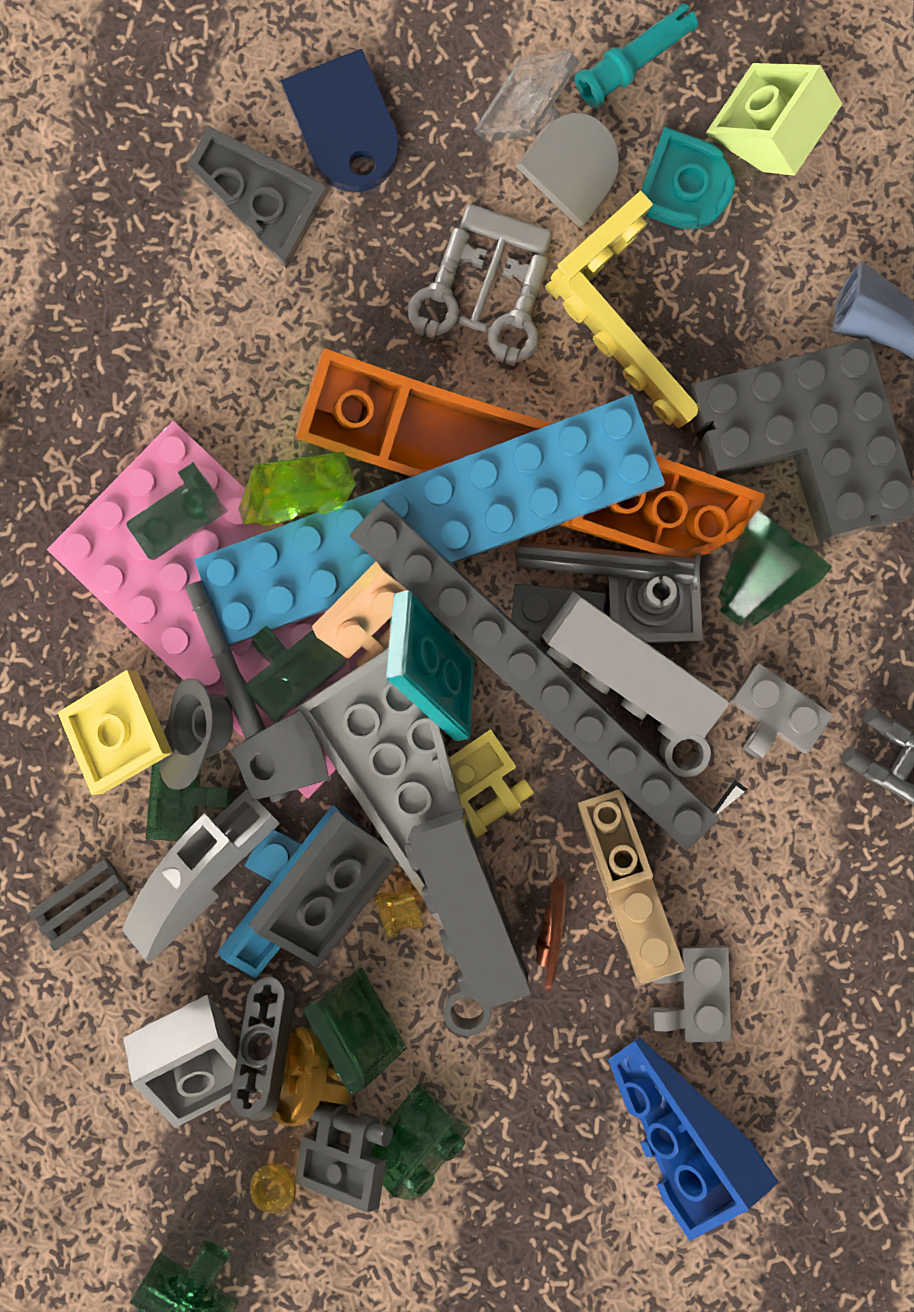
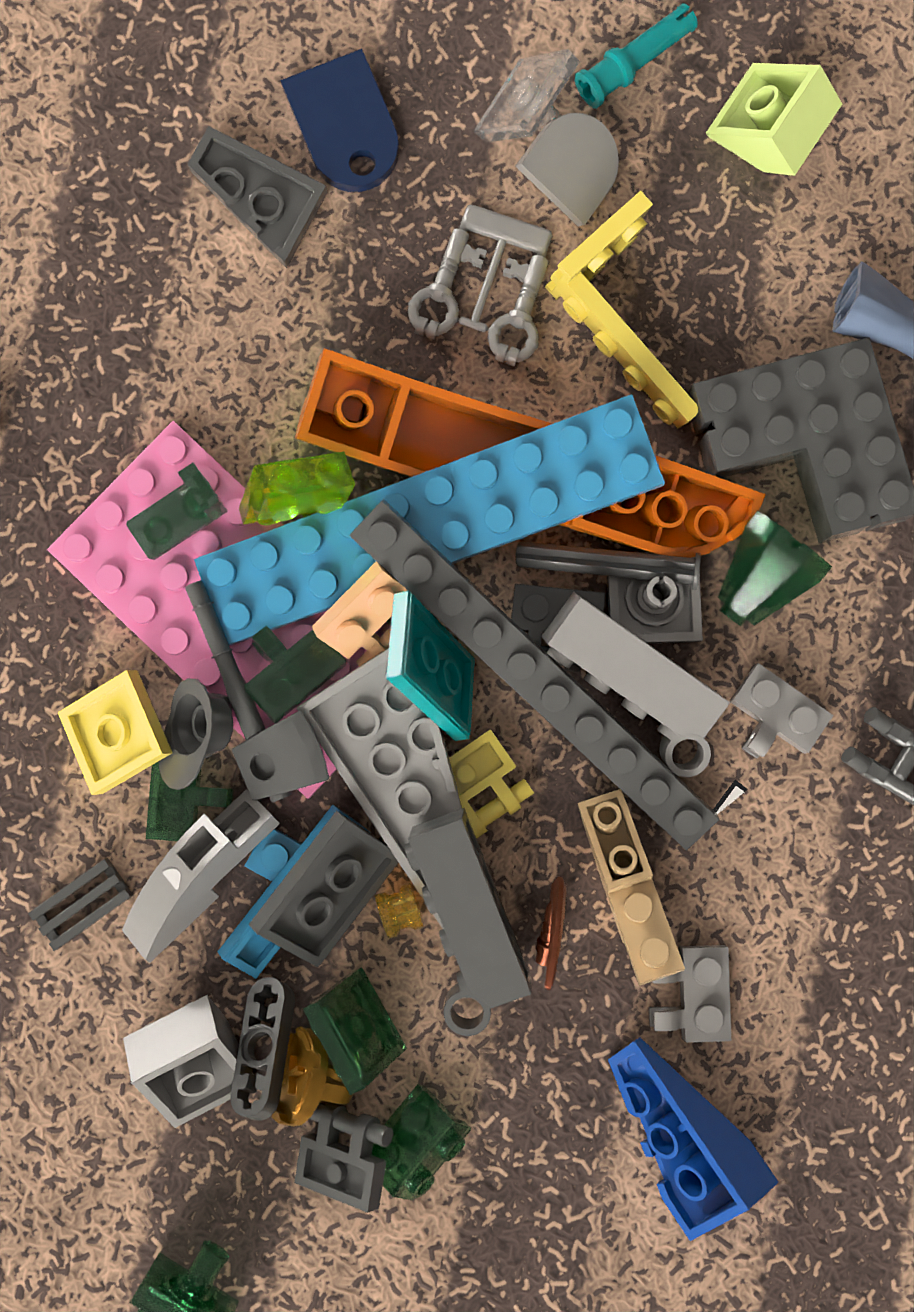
clear yellow plate [250,1163,296,1213] -> none
teal tile [641,127,735,229] -> none

